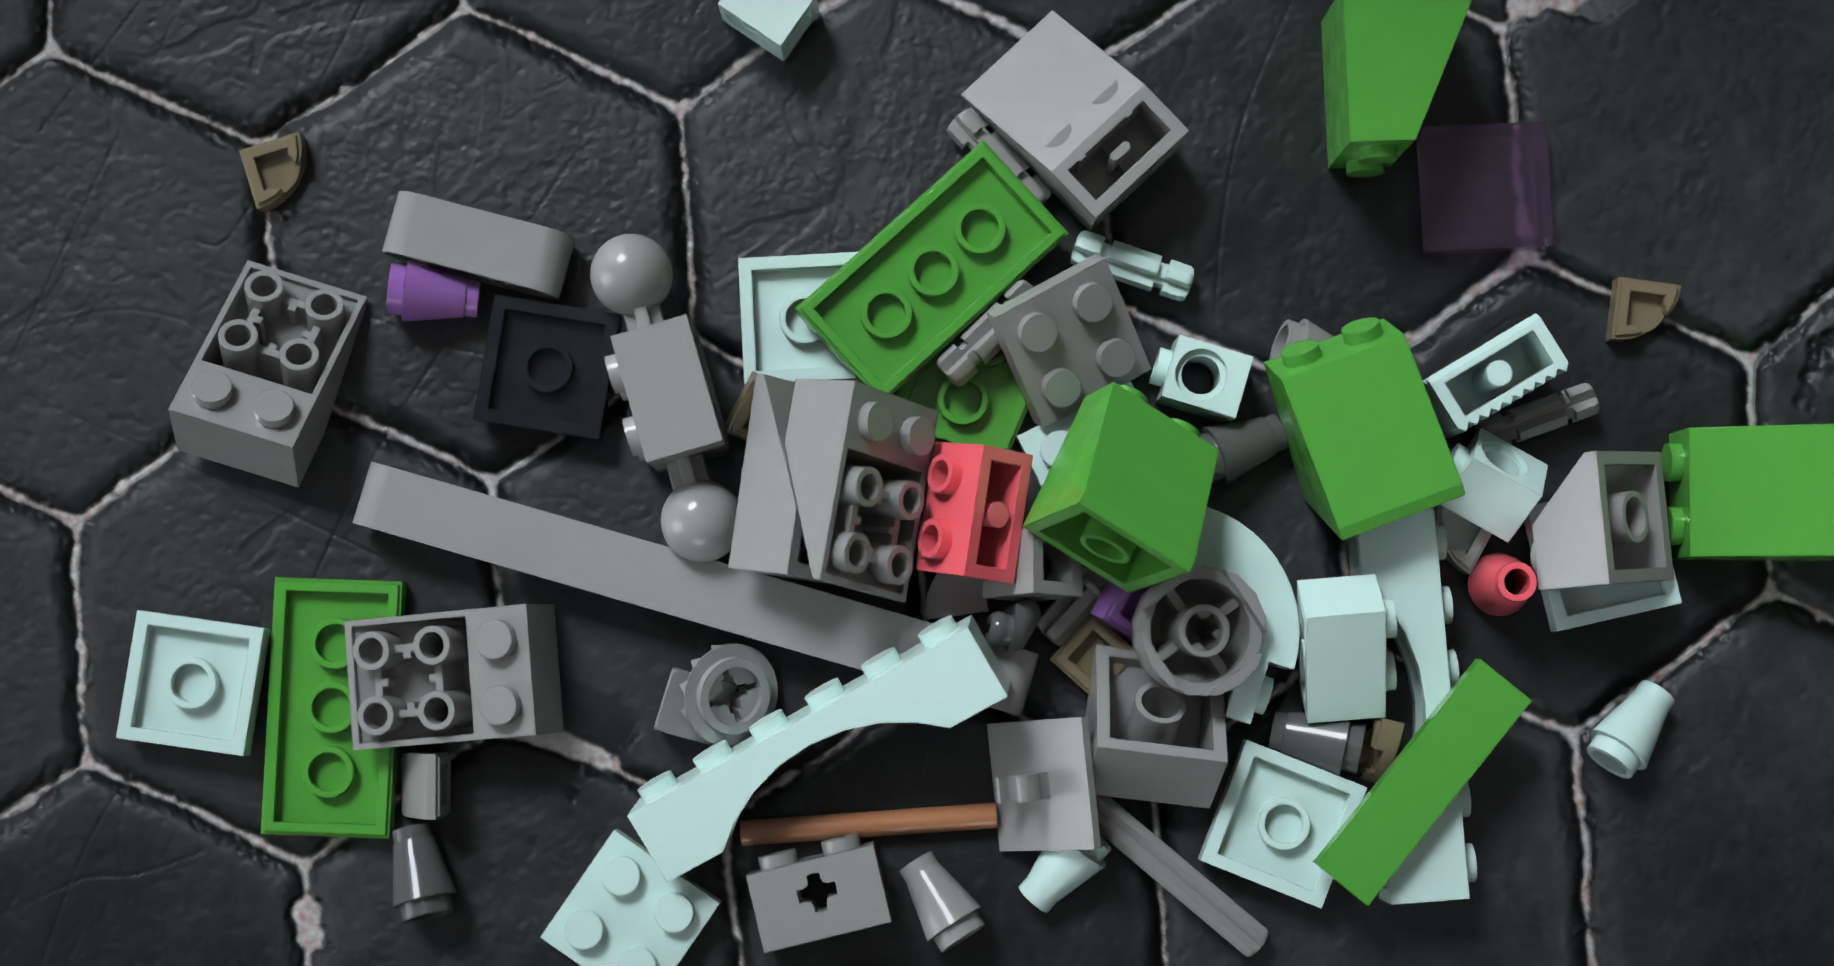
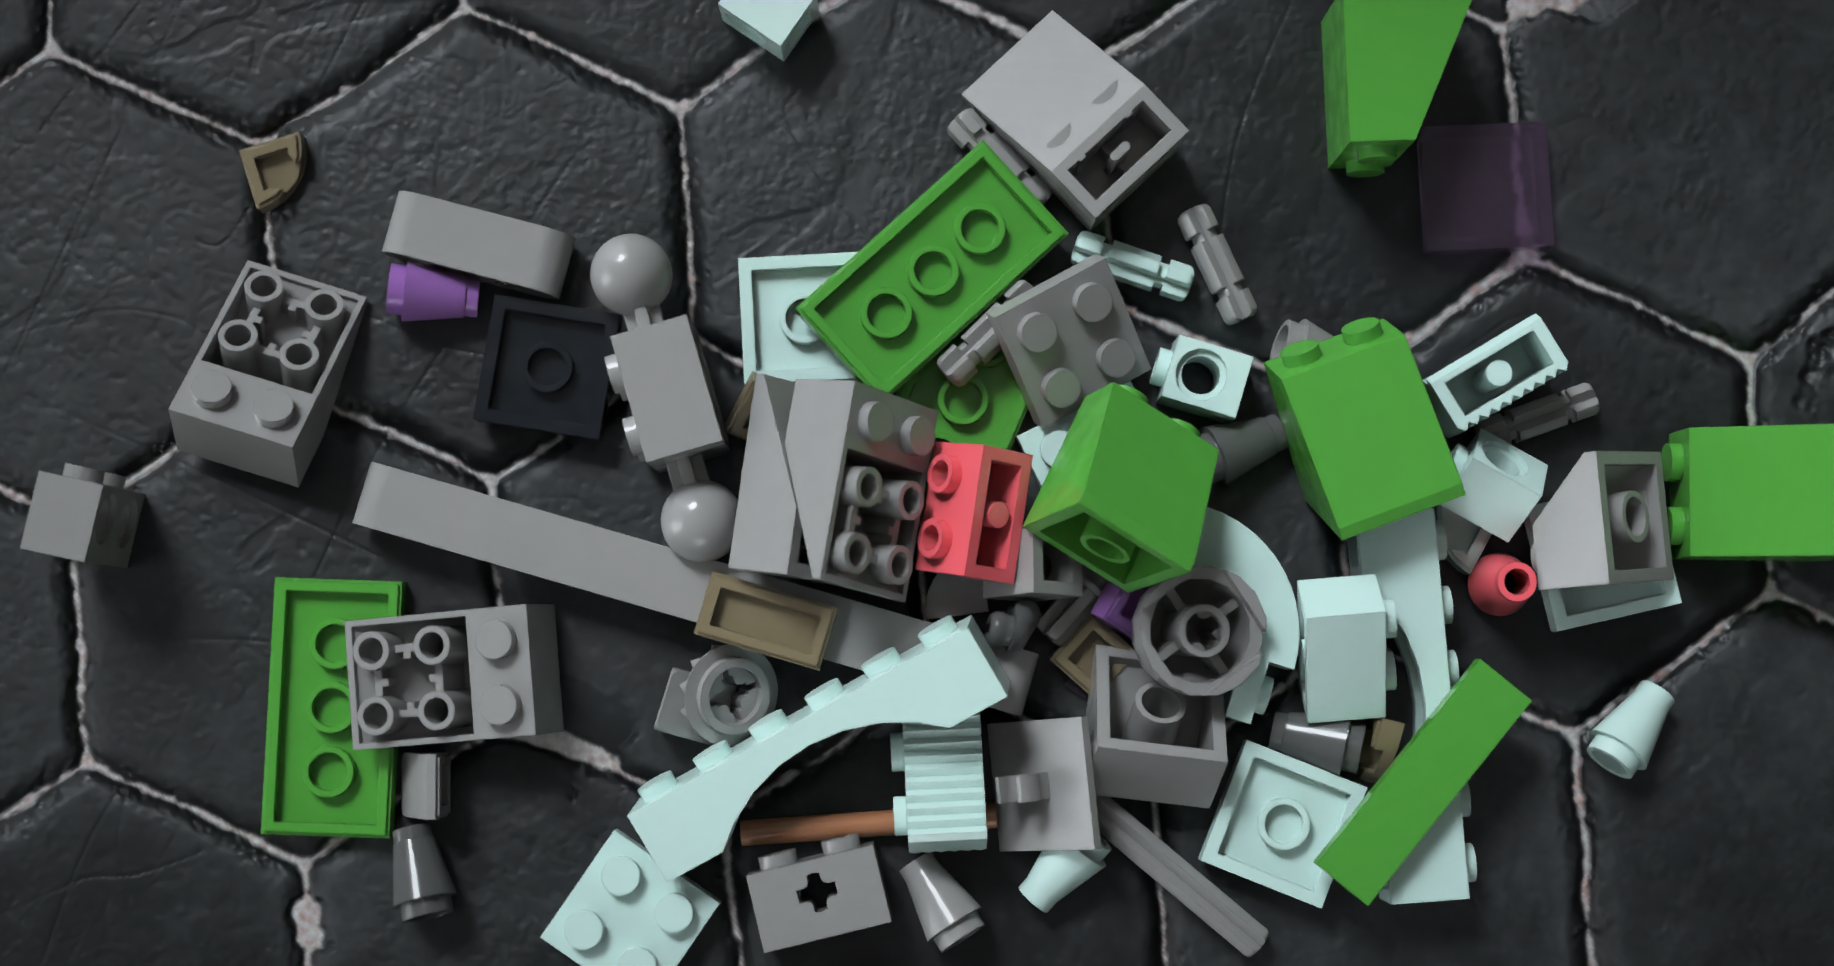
light aqua plate [116,610,271,756] -> none
dark tan tile [1605,277,1682,342] -> none
none -> light grey brick [20,463,145,568]
none -> dark tan tile [694,571,838,671]
none -> light aqua brick [890,712,987,854]
none -> light grey axle [1178,204,1257,325]

